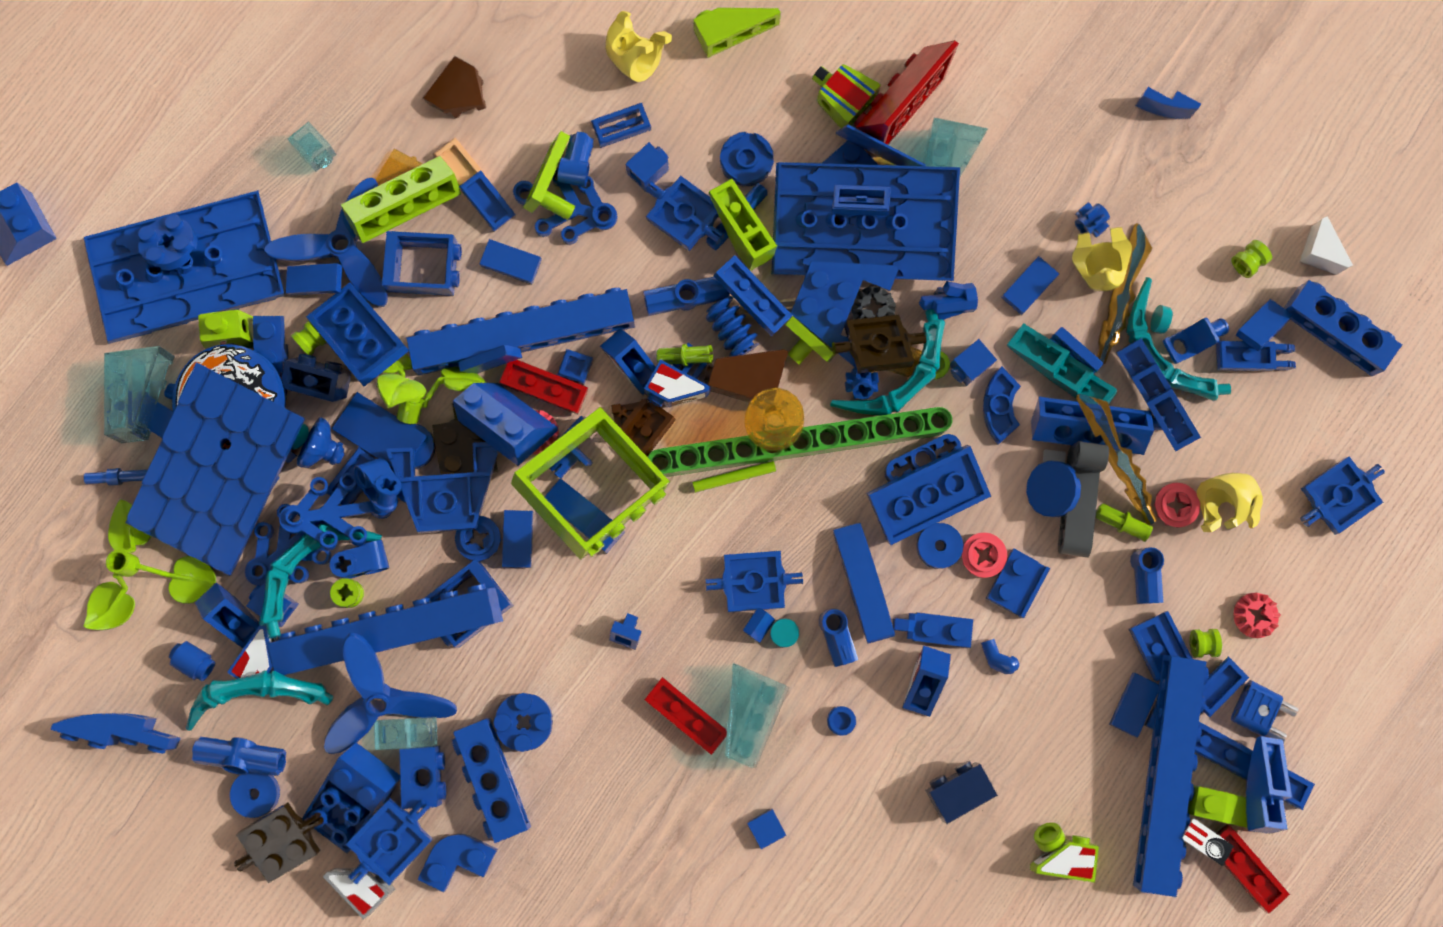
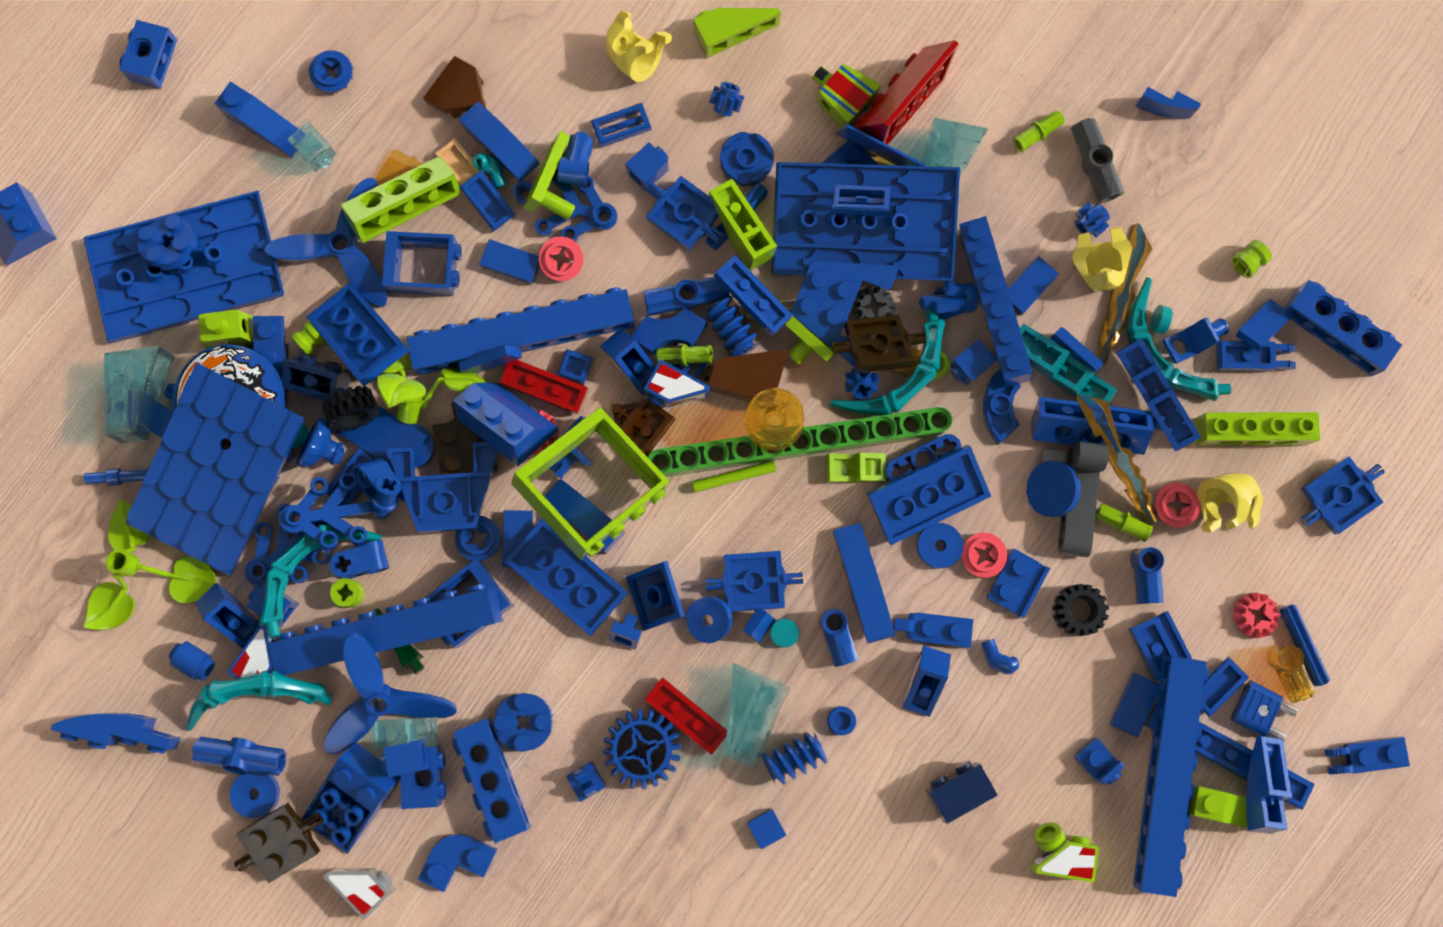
blue tile [286,263,342,296] -> none
blue plate [346,798,433,885] -> none
sticker [1183,819,1233,866] -> none
lime wheel [1189,629,1222,658] -> none
red plate [1216,824,1290,914] -> none
white slope [1300,216,1353,275] -> none
none -> blue brick [119,20,178,89]
none -> blue slope [214,81,307,158]
none -> blue gear [309,50,353,93]
none -> black tyre [322,386,380,432]
none -> dark green piece [374,608,425,675]
none -> blue brick [381,739,429,778]
none -> blue slope [458,101,540,182]
none -> teal arm [472,153,507,189]
none -> blue plate [504,519,628,636]
none -> coral gear [539,237,583,281]
none -> blue tile [566,761,606,802]
none -> blue gear [603,709,681,789]
none -> blue slope [626,561,685,631]
none -> blue tile [631,307,708,354]
none -> blue piece [686,596,733,643]
none -> blue gear [709,82,744,116]
none -> blue piece [762,732,828,785]
none -> lime slope [825,452,887,483]
none -> blue brick [959,216,1033,388]
none -> lime axle [1013,111,1065,153]
none -> black tyre [1052,584,1109,636]
none -> dark grey piece [1071,118,1125,203]
none -> blue bracket [1073,738,1125,785]
none -> lime brick [1194,412,1320,446]
none -> clear yellow piece [1267,645,1316,703]
none -> blue axle [1280,604,1330,686]
none -> blue hinge [1324,737,1410,775]

